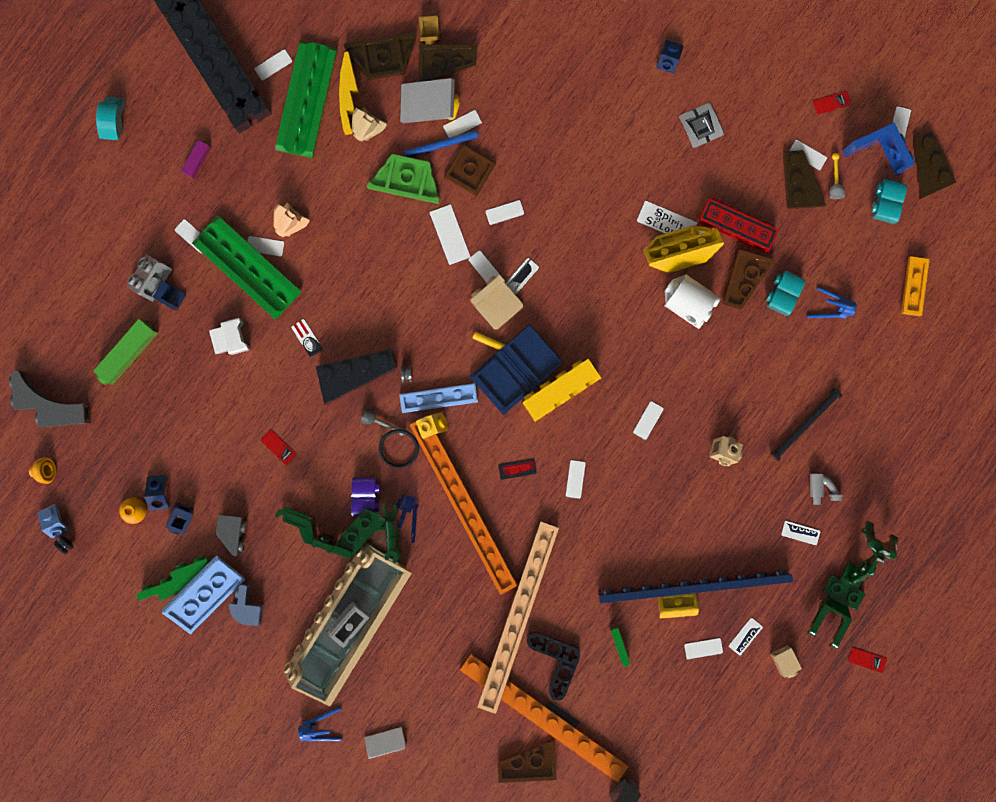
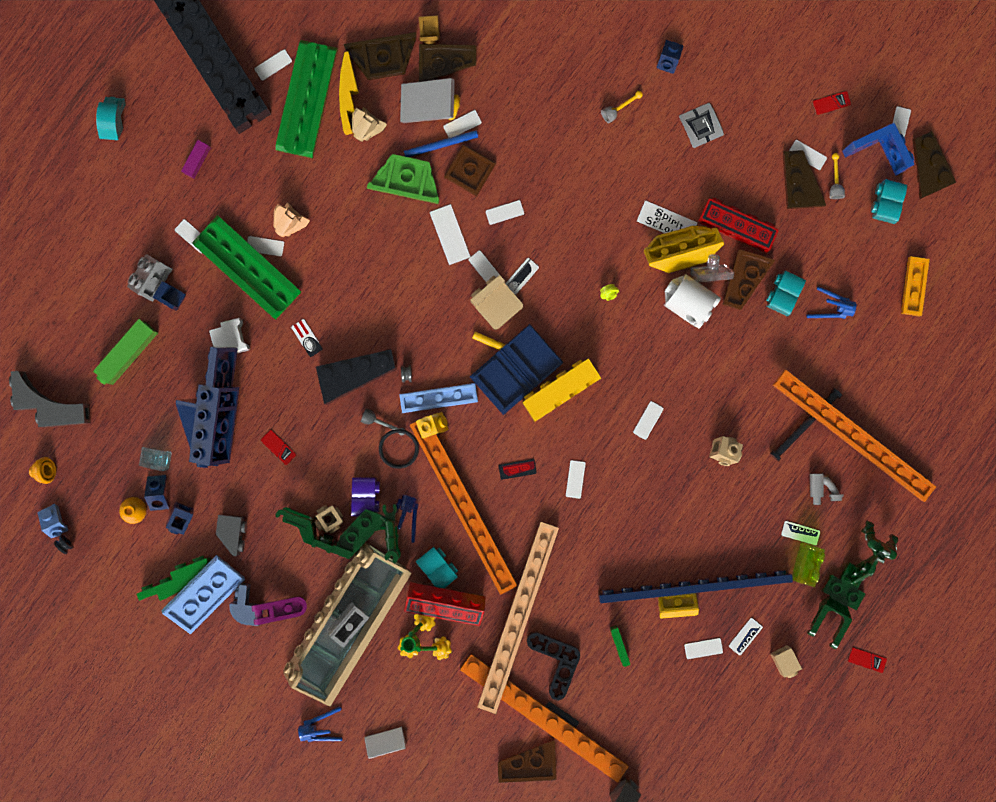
none -> clear light blue slope [139,447,171,471]
none -> dark blue wedge [176,347,240,468]
none -> magenta plate [251,597,307,625]
none -> tan brick [314,505,343,534]
none -> yellow plant [397,614,452,660]
none -> red brick [404,582,486,626]
none -> teal brick [416,546,458,589]
none -> neon yellow plate [600,284,619,301]
none -> hinge [601,91,643,123]
none -> clear tile [690,254,734,282]
none -> orange plate [773,370,936,502]
none -> clear neon green brick [792,543,825,587]

